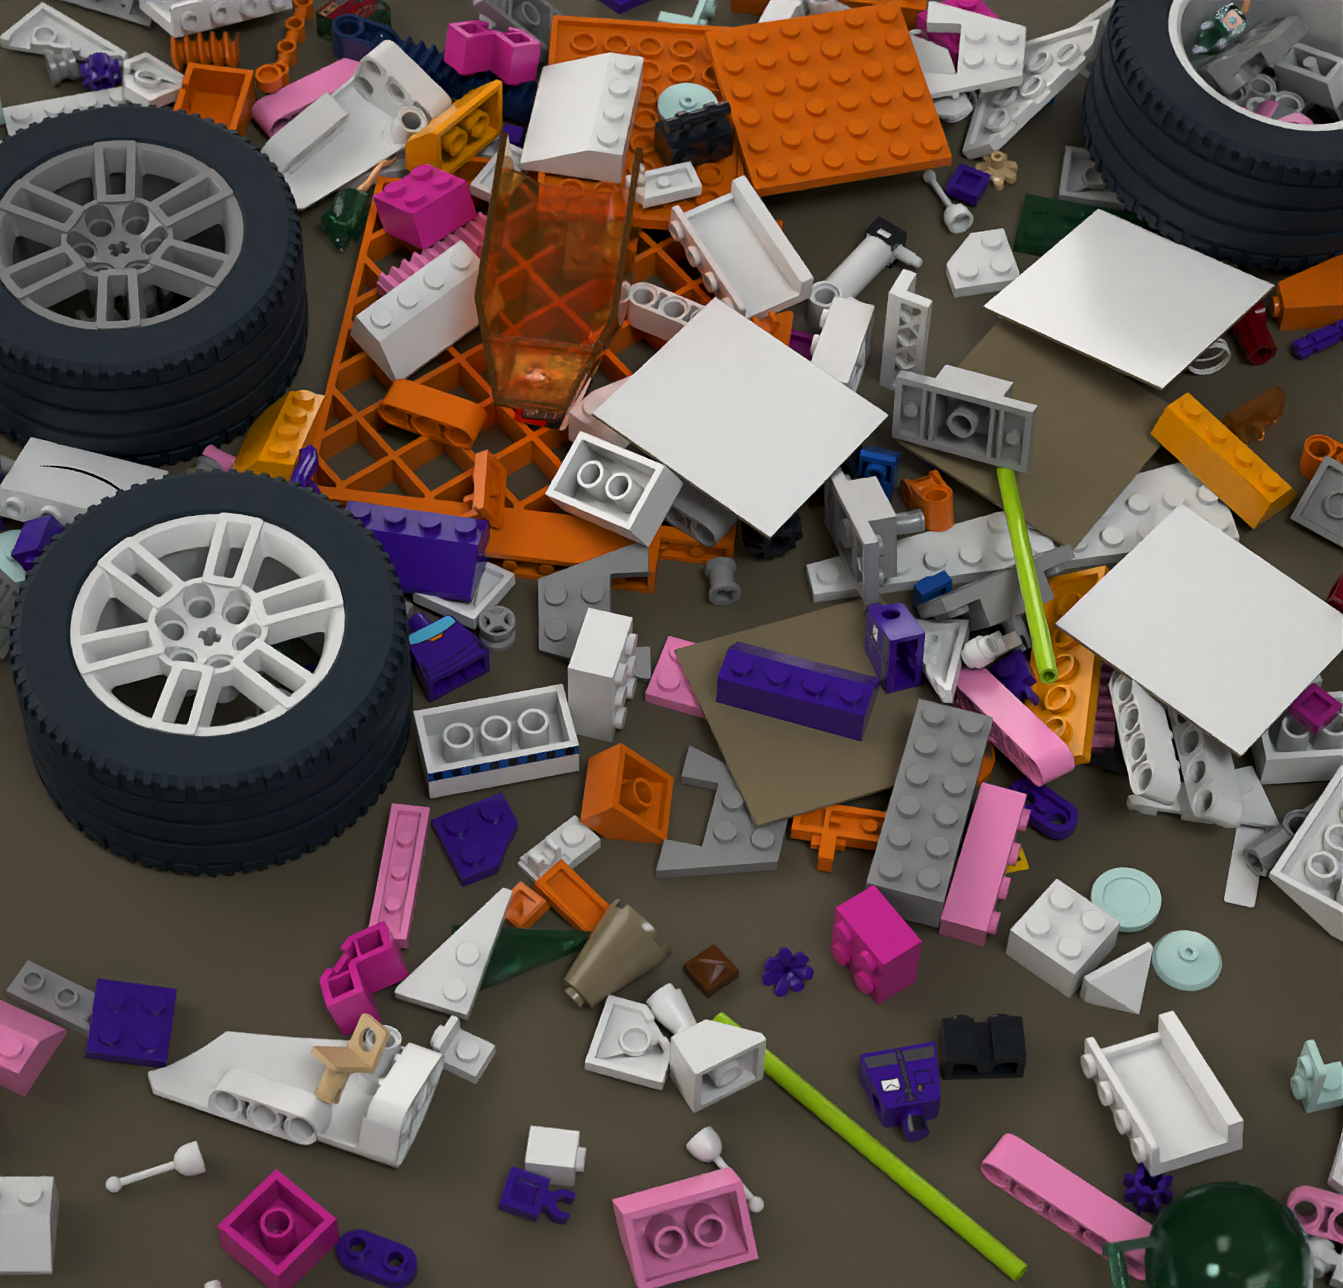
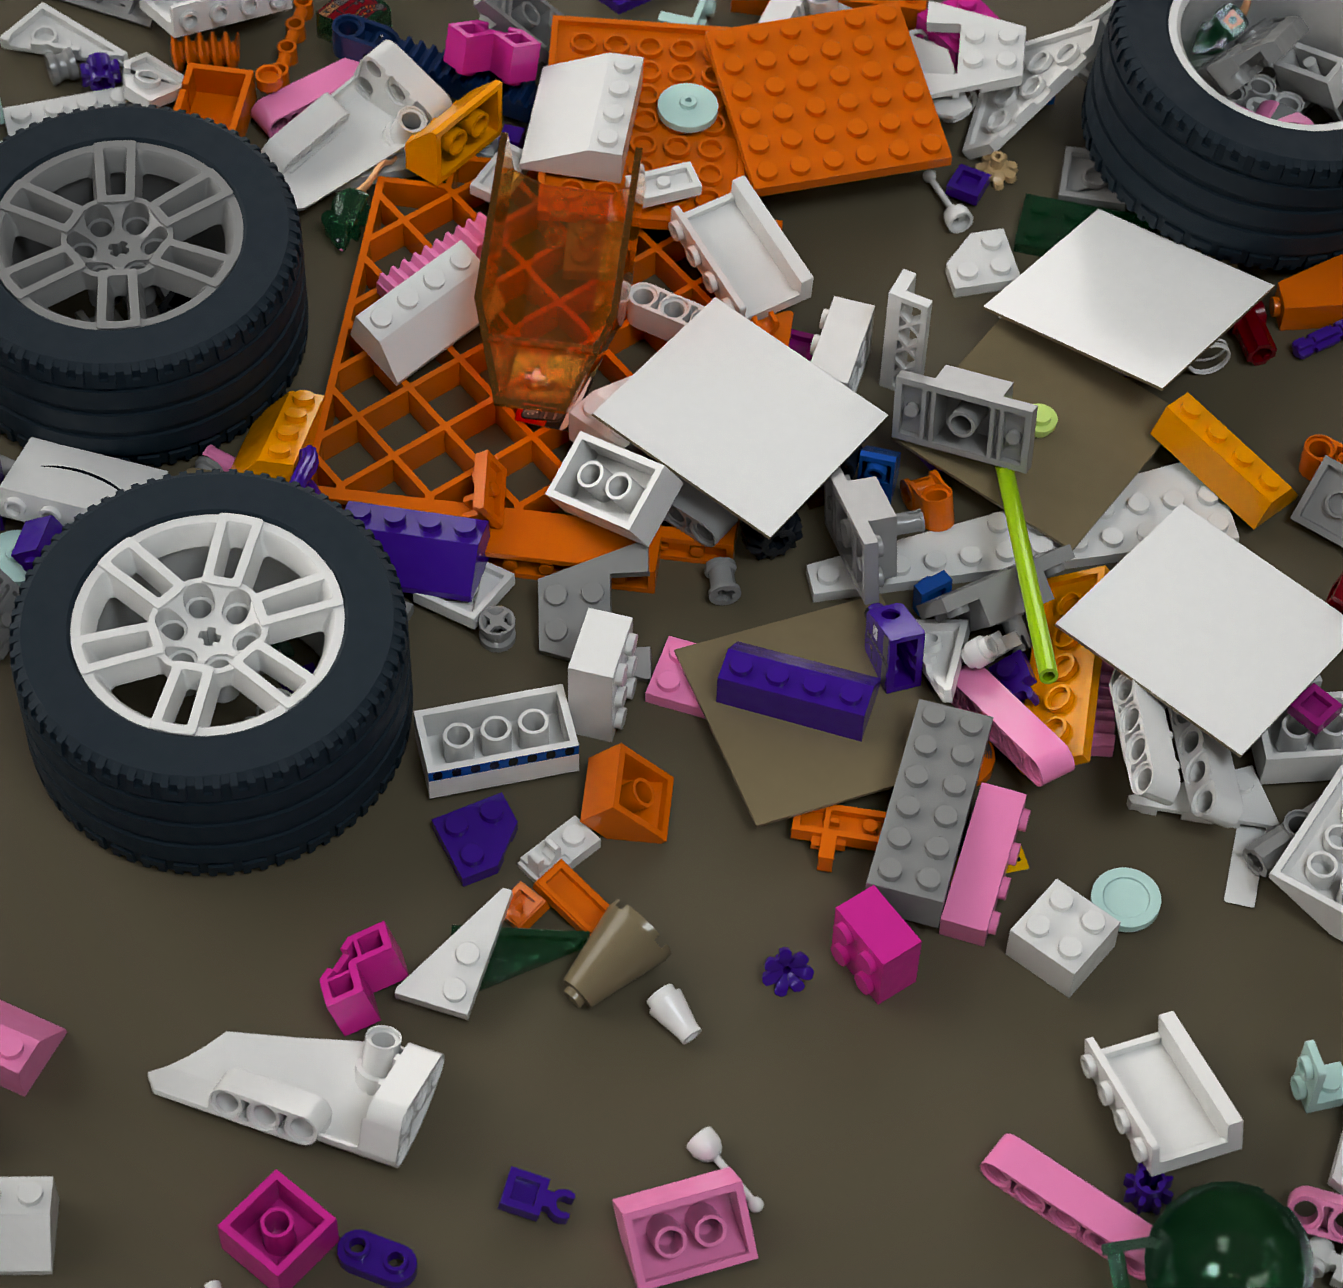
light grey hinge [6,960,95,1037] -> none
dark purple plate [85,978,177,1068] -> none
white hinge [106,1140,206,1193] -> none
tan bracket [311,1013,390,1104] -> none
bright pink gear [369,803,431,949] -> none
dark pink brick [373,164,477,250] -> none
orange beam [378,378,488,449] -> none
dark purple torso [408,612,490,703] -> none
white bracket [430,1015,496,1084] -> none
white brick [525,1126,587,1187] -> none
white plate [585,995,671,1091] -> none
black brick [654,101,735,168] -> none
light grey wing [656,745,790,879] -> none
white slope [669,1019,766,1113] -> none
reddish brown tile [683,944,739,998] -> none
lime piece [712,1012,1028,1282] -> none
white piece [807,217,923,329] -> none
dark purple torso [858,1041,940,1141] -> none
black brick [939,1013,1027,1080] -> none
dark purple plate [1010,778,1078,839] -> none
white slope [1079,942,1153,1015] -> none
black bar [1085,748,1128,776] -> none
light aqua piece [1152,930,1222,991] -> none
clear orange plate [1222,385,1287,448] -> none
none -> yellowish green plate [1034,403,1058,438]

